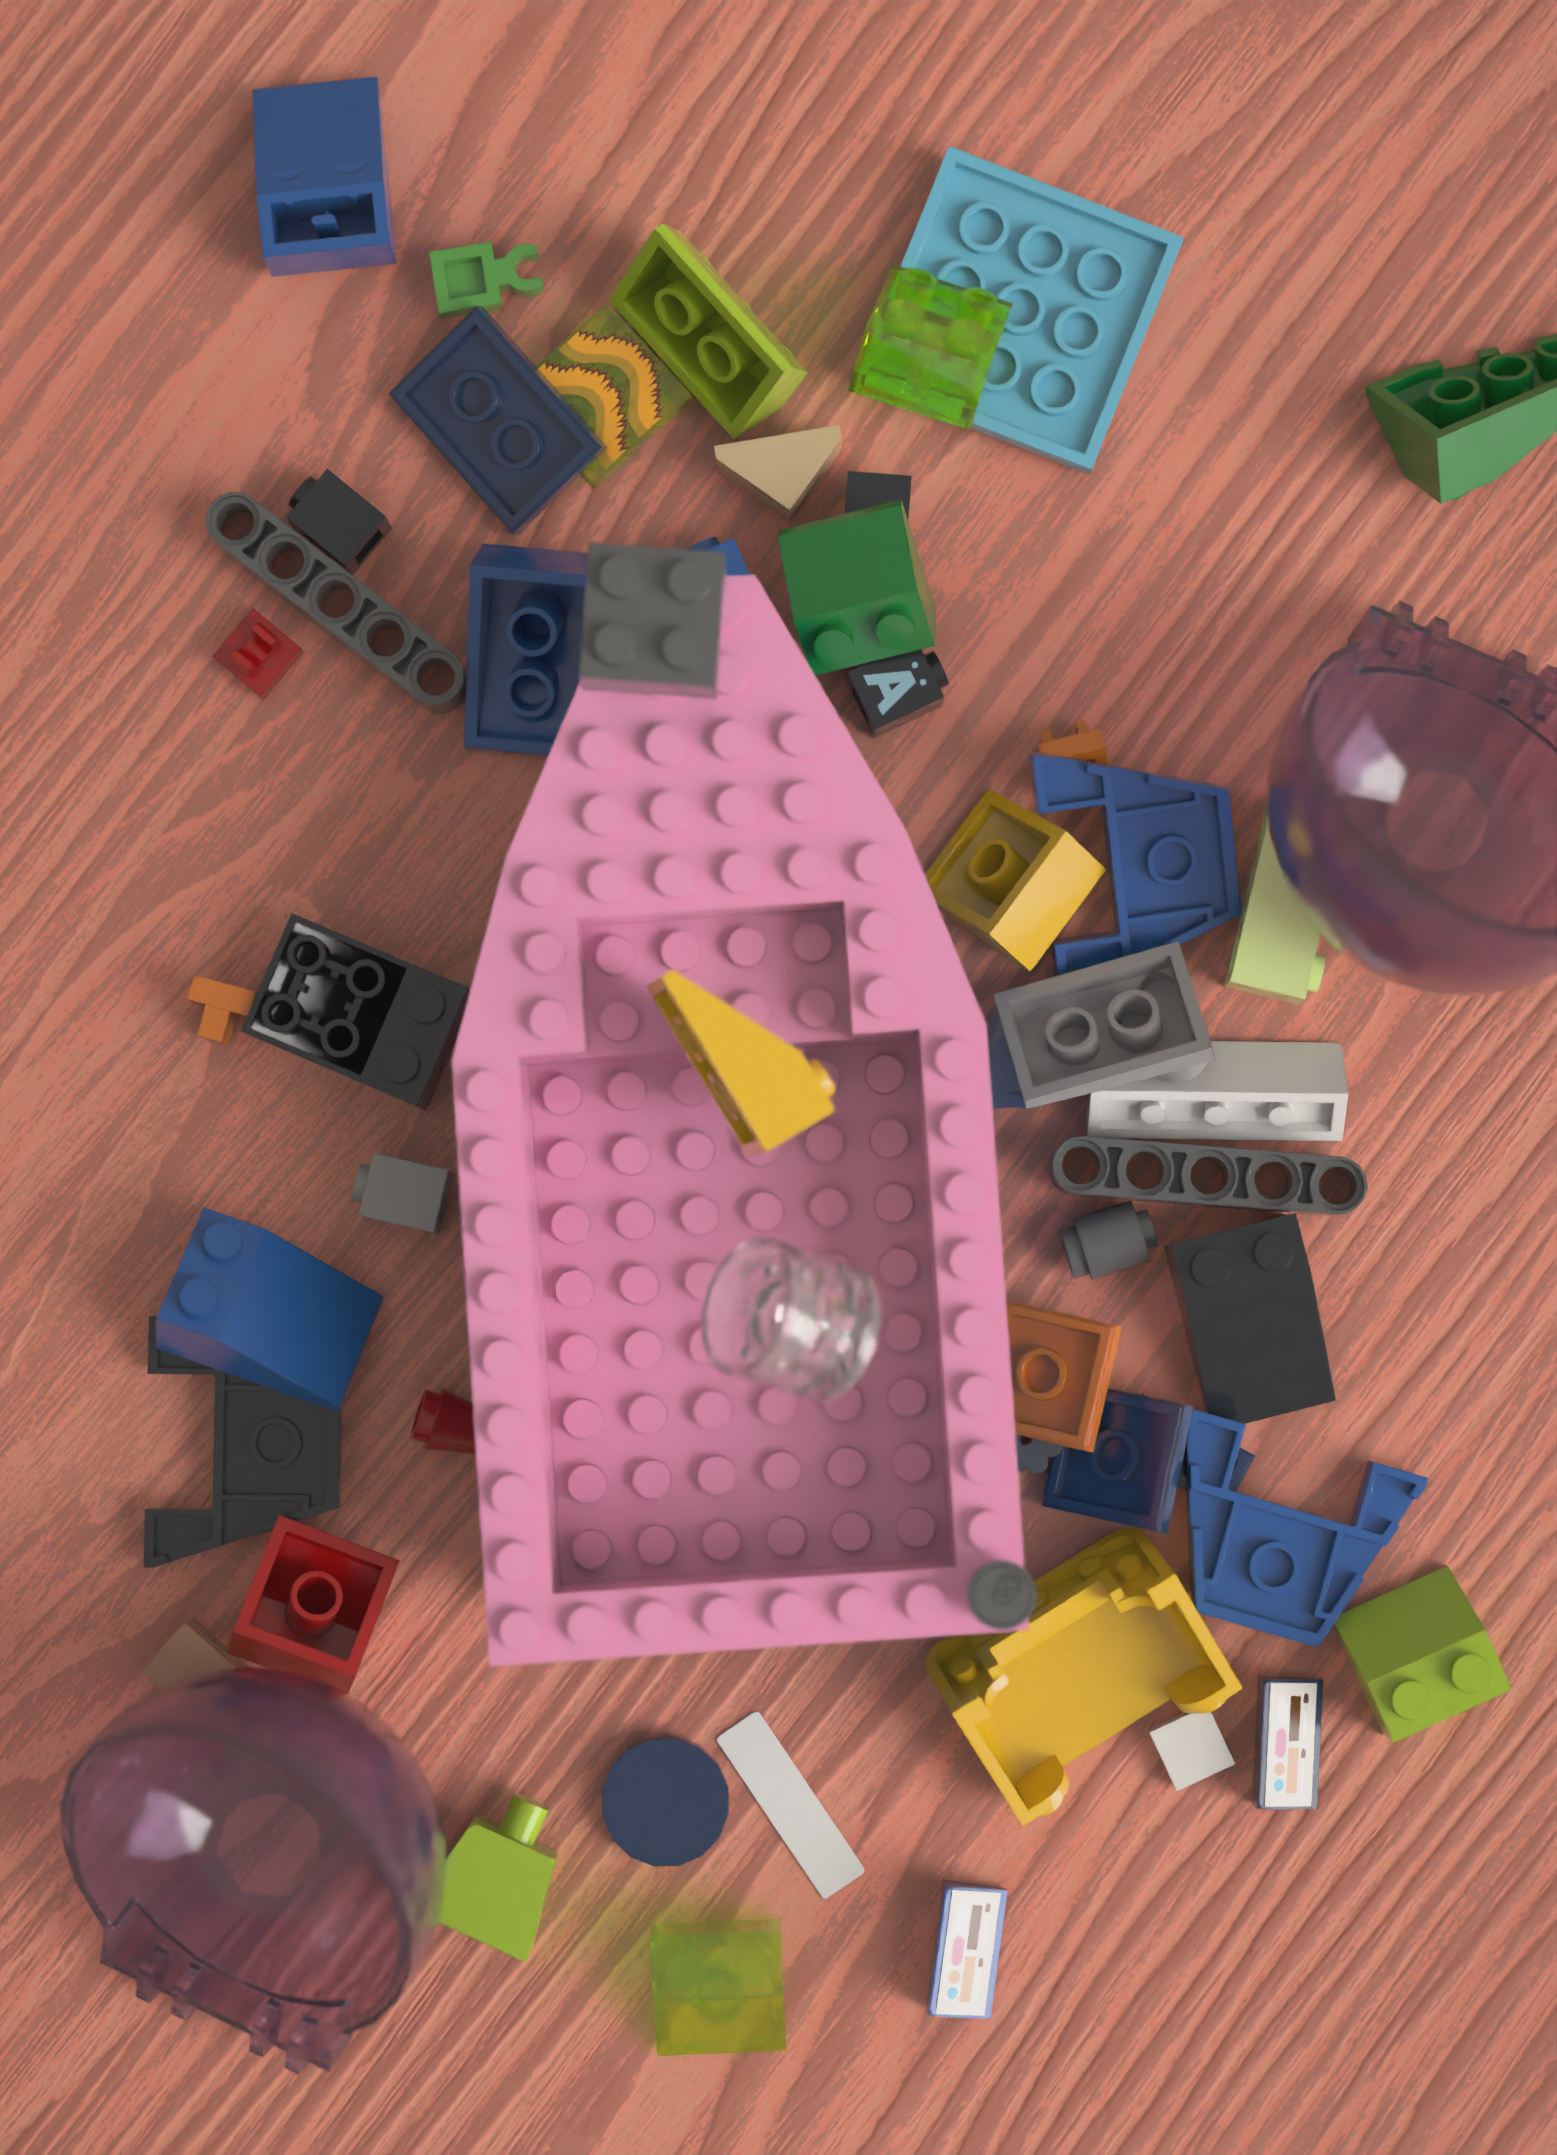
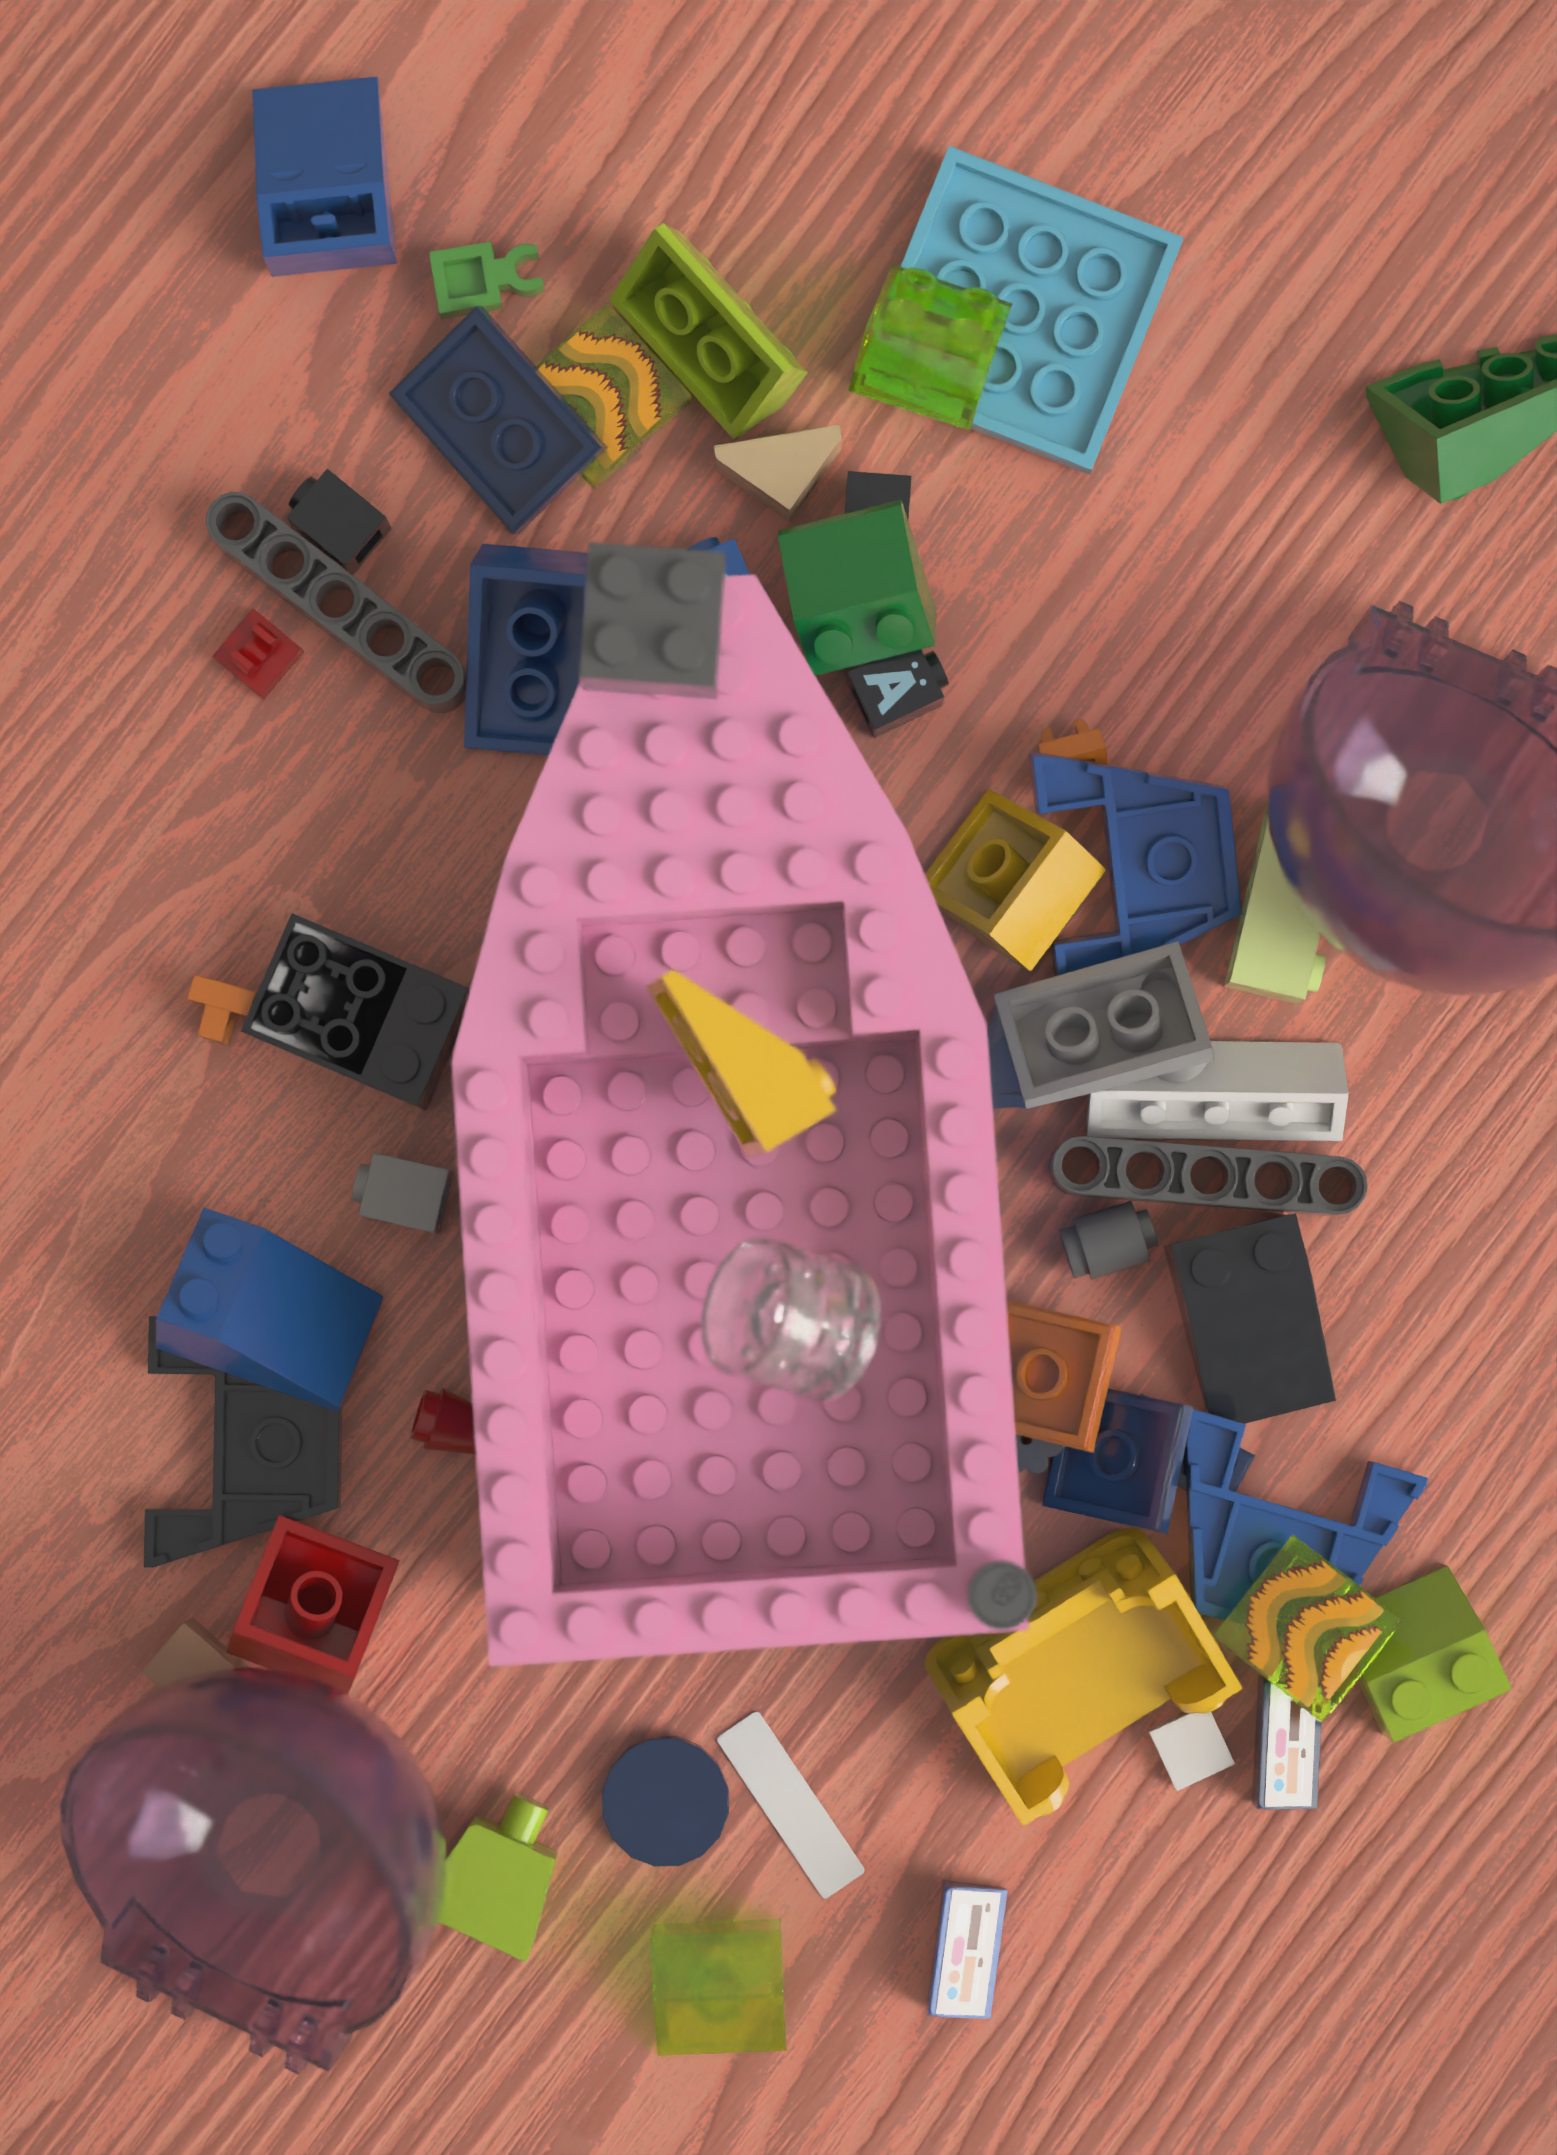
none -> slope [1213,1534,1402,1724]

